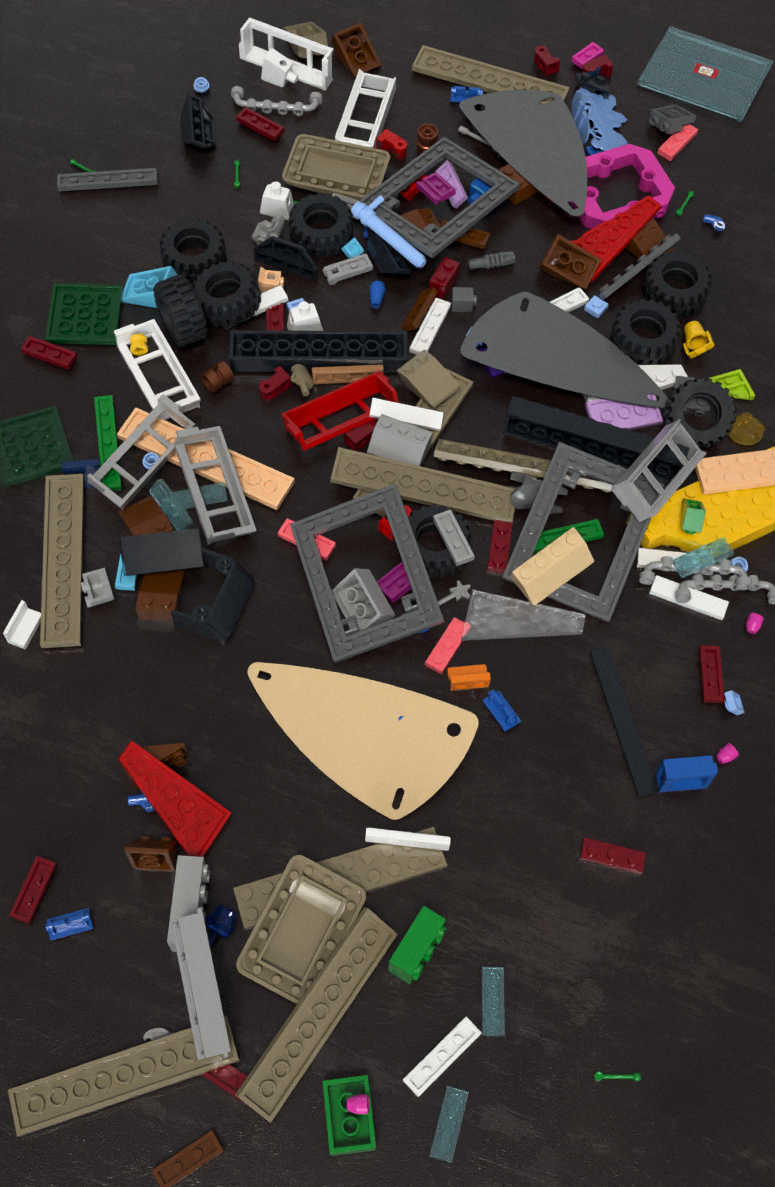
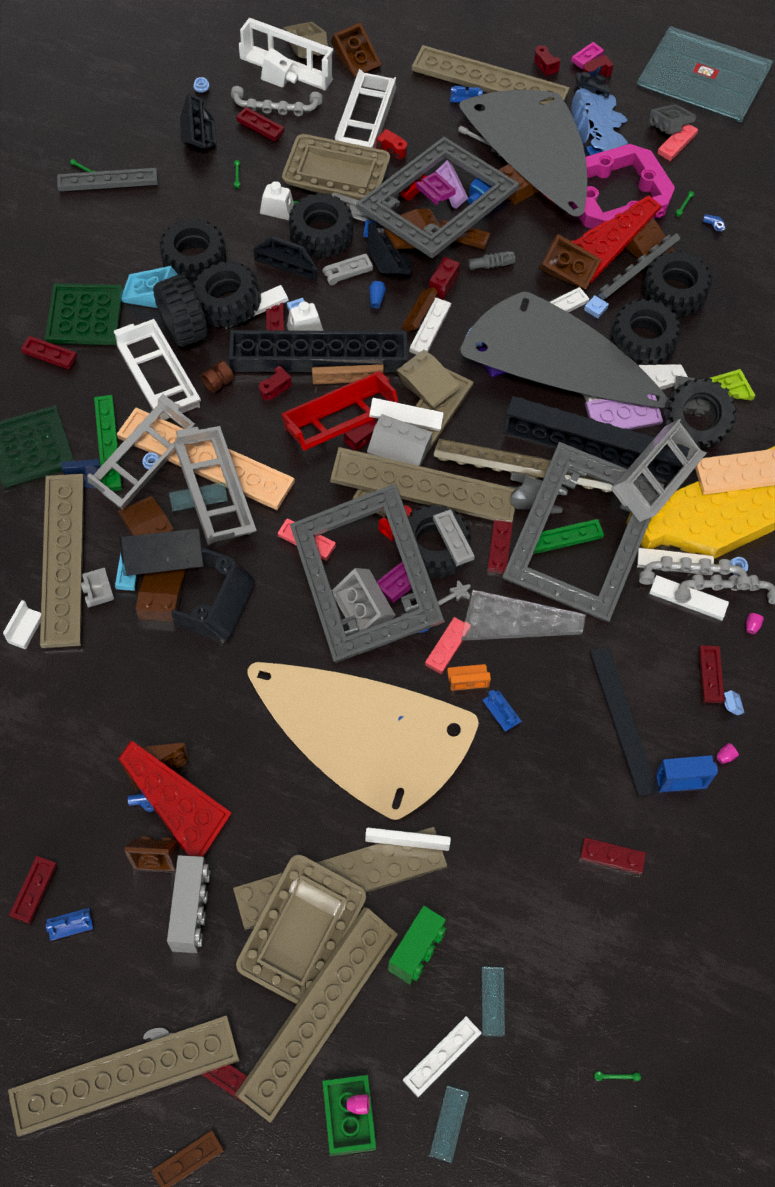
yellow wheel [130,334,148,356] -> none
clear light blue plate [149,479,193,531] -> none
light grey piece [171,908,231,1060] -> none
clear blue piece [205,904,238,946] -> none
light grey cylinder [251,215,285,245] -> none
light nougat window [258,267,284,293] -> none
dark tan piece [291,364,313,396] -> none
medium azure tile [341,237,365,259] -> none
light blue cylinder [351,196,427,268] -> none
copper wheel [417,124,438,154] -> none
dark grey brick [452,287,477,312] -> none
tan slope [510,527,595,607] -> none
clear light blue plate [672,537,734,578] -> none
slope [680,498,706,534] -> none
yellow piece [683,321,714,359] -> none
clear yellow dish [728,413,765,445] -> none

